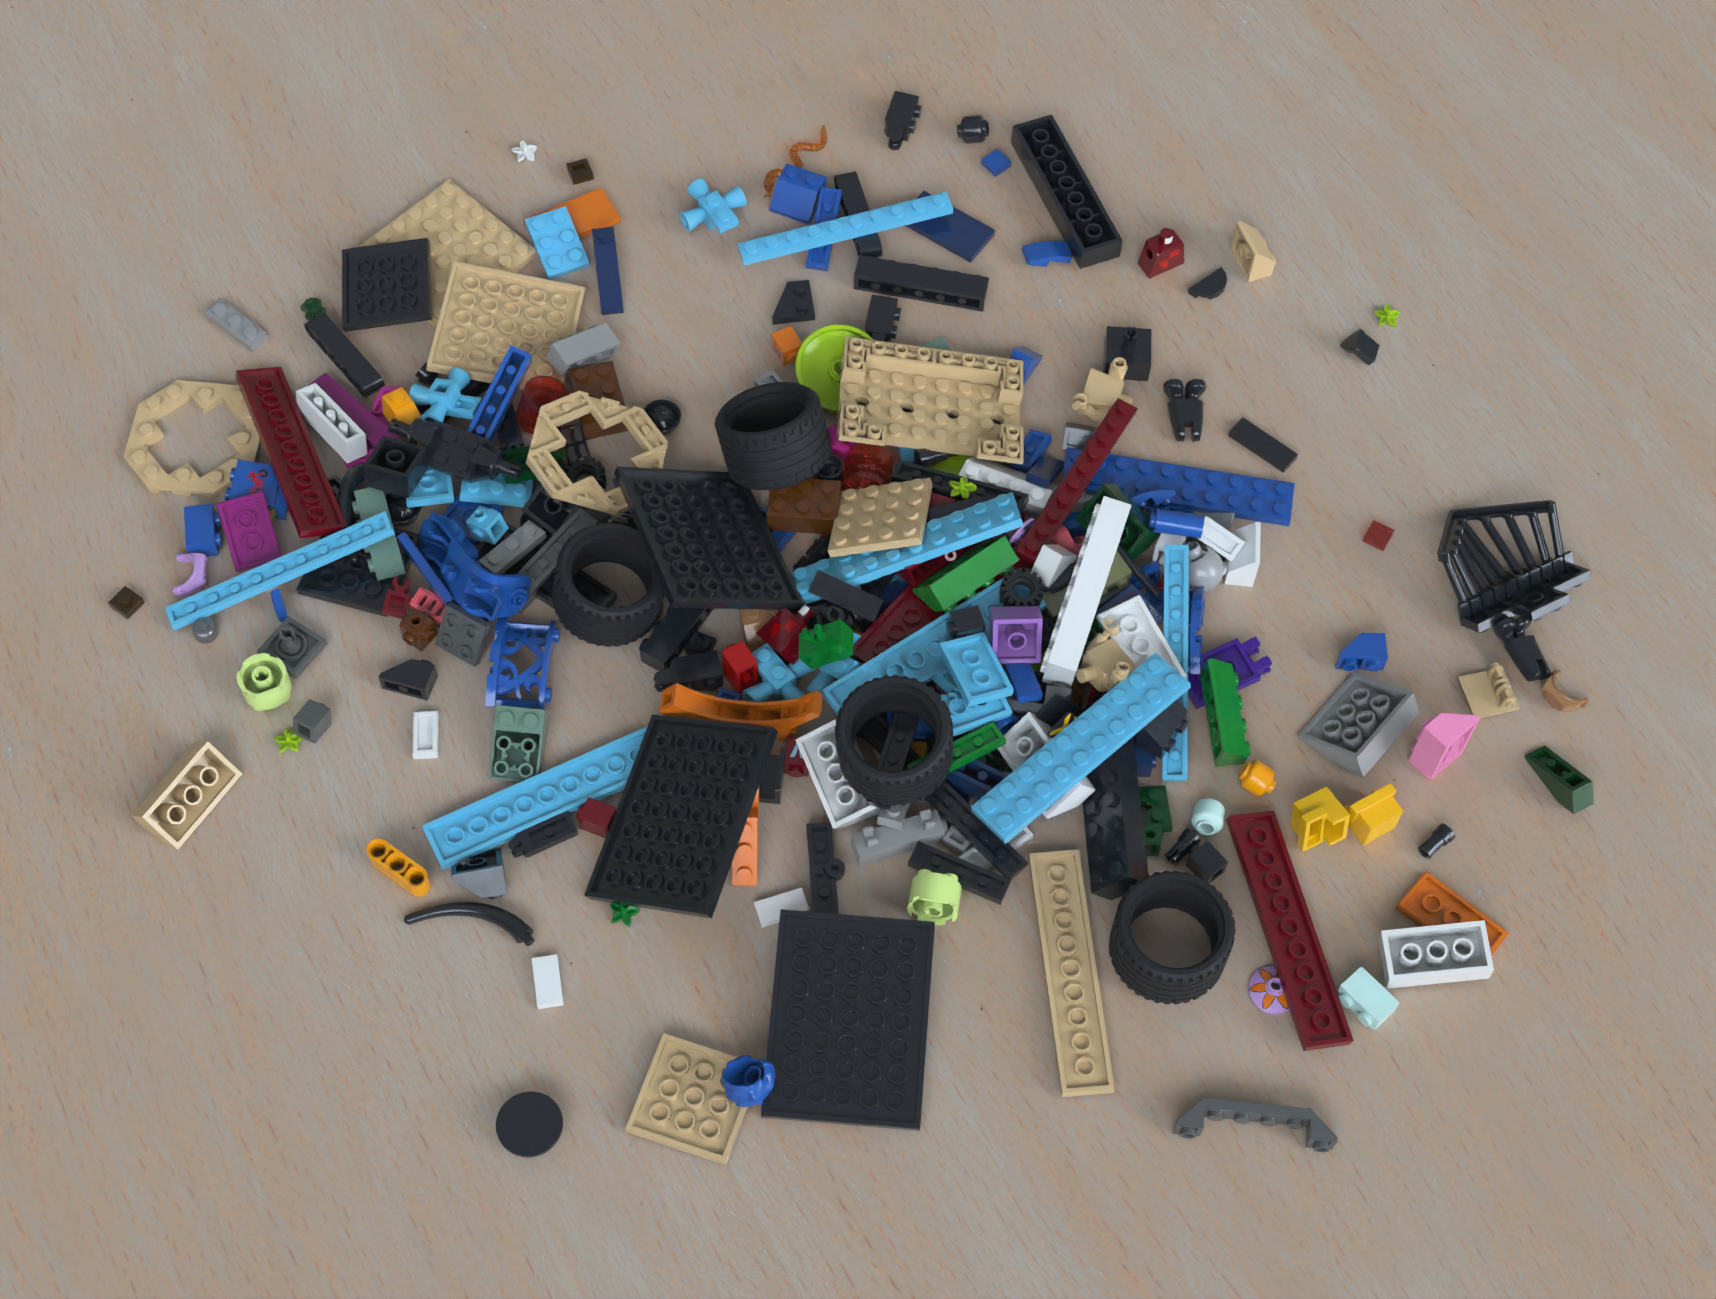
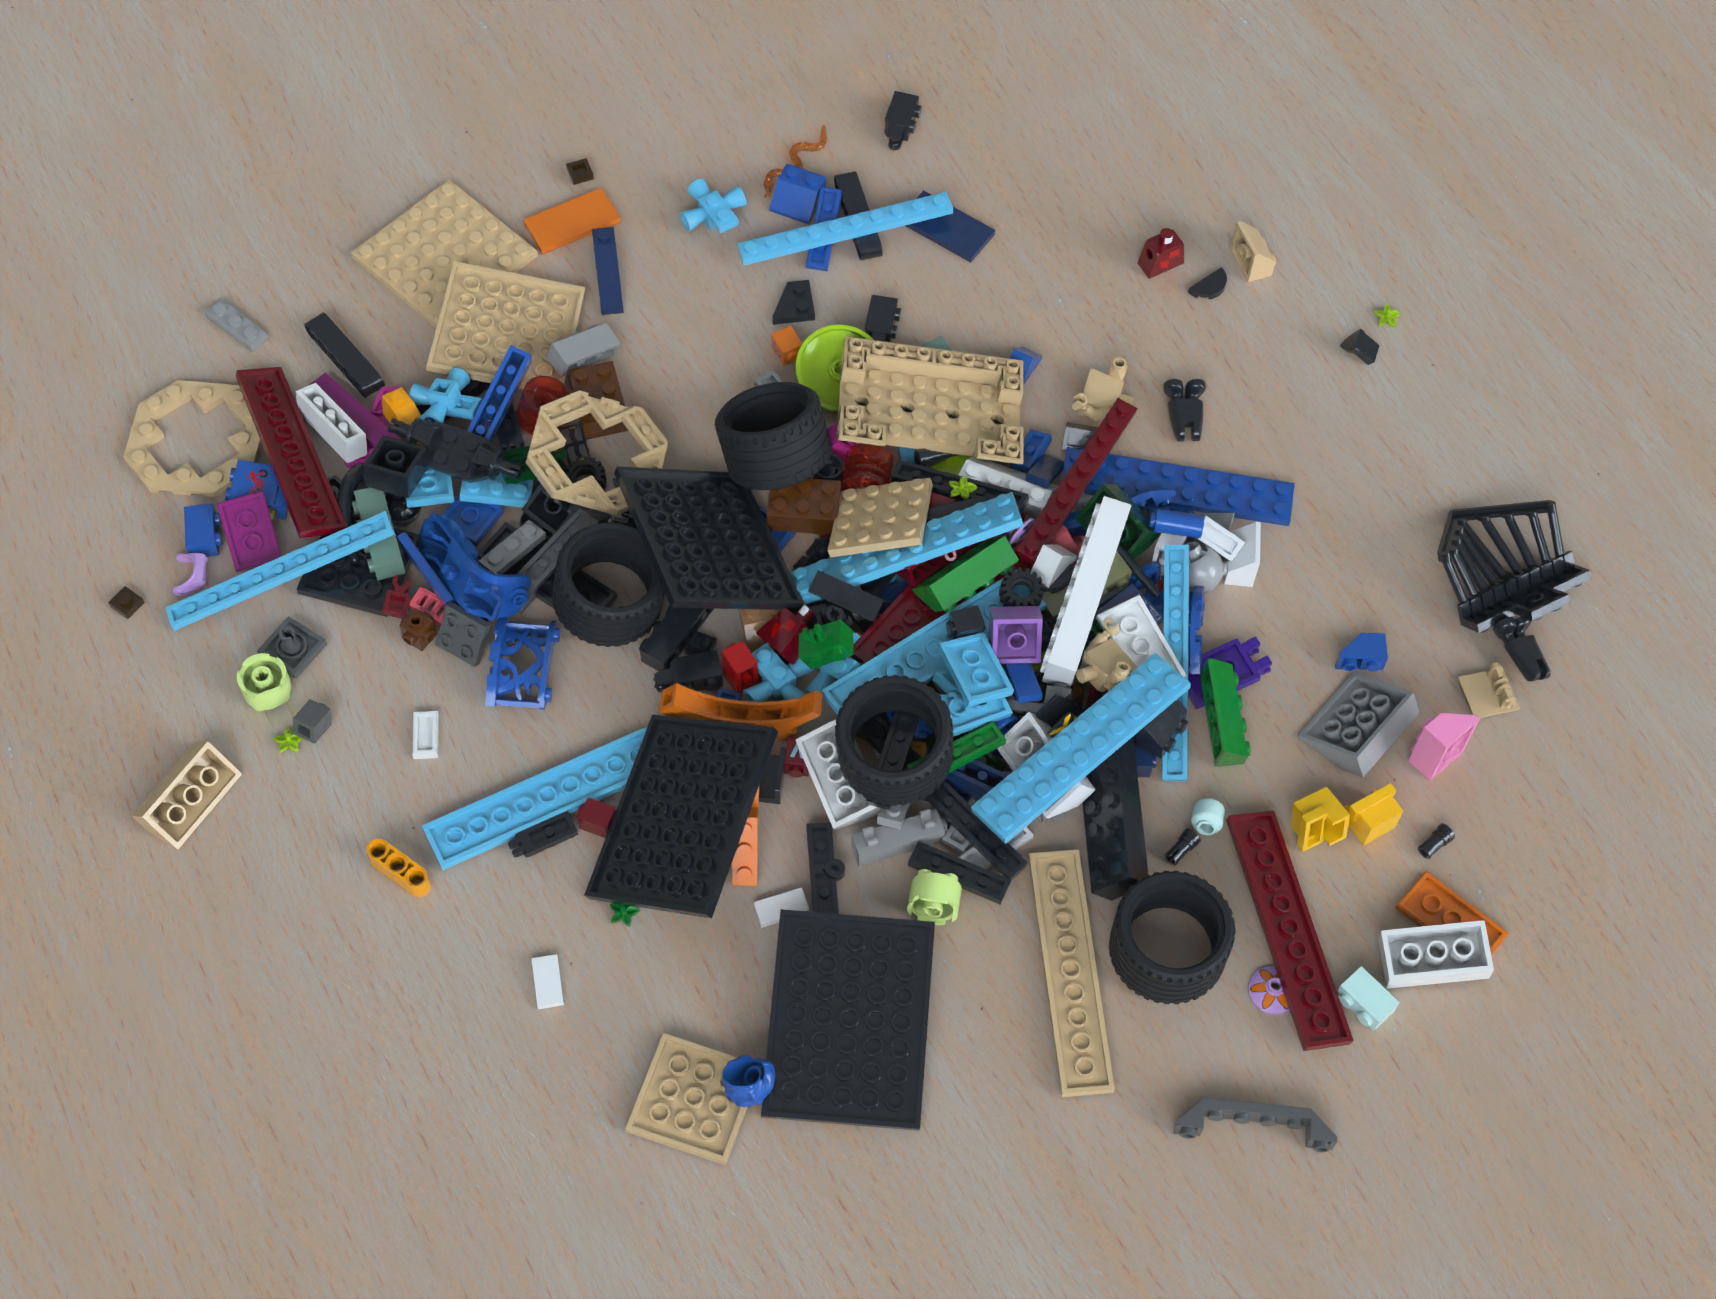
flat silver piece [192,617,218,644] -> none
blue tile [270,589,288,622] -> none
clear green plate [300,298,327,320] -> none
black plate [342,238,432,332] -> none
black slope [379,659,438,701] -> none
black animal [404,902,535,946] -> none
black plate [415,362,438,385] -> none
slope [451,848,508,899] -> none
medium azure brick [465,506,509,545] -> none
sand green slope [489,705,549,782] -> none
black piece [496,1091,563,1158] -> none
white plant [511,141,537,162] -> none
medium azure plate [524,206,590,280] -> none
black hat [644,399,681,435] -> none
black brick [854,255,989,312] -> none
black head [957,115,989,144] -> none
blue tile [981,149,1012,177] -> none
black brick [1011,114,1123,269] -> none
blue slope [1022,241,1072,267] -> none
black brick [1103,326,1152,381] -> none
dark green plate [1139,785,1173,856] -> none
black brick [1186,840,1228,884] -> none
black tile [1228,417,1298,473] -> none
light orange head [1238,760,1277,797] -> none
clear red tile [1363,520,1395,551] -> none
dark green slope [1525,745,1594,814] -> none
medium nougat helmet [1541,670,1589,712] -> none

